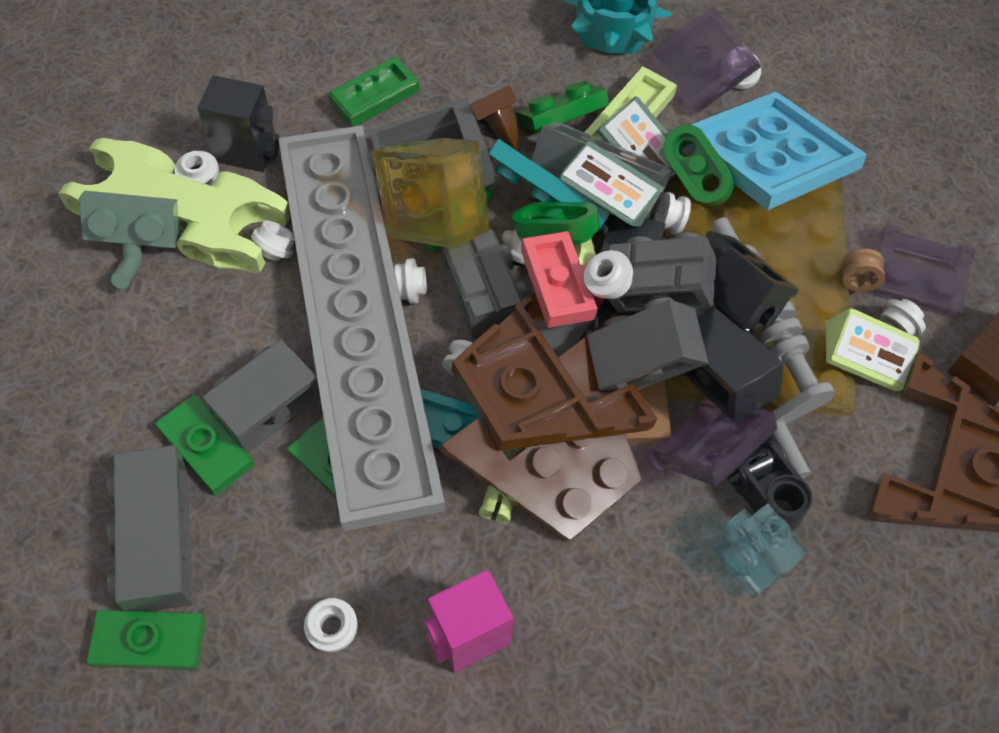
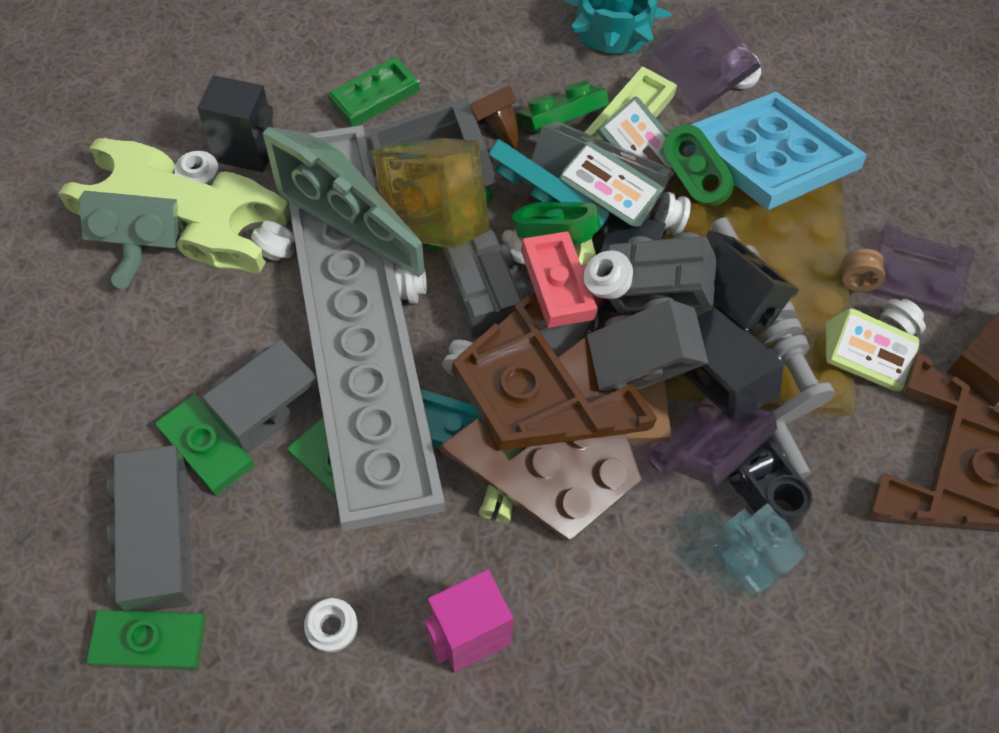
none -> sand green wedge [263,127,425,277]

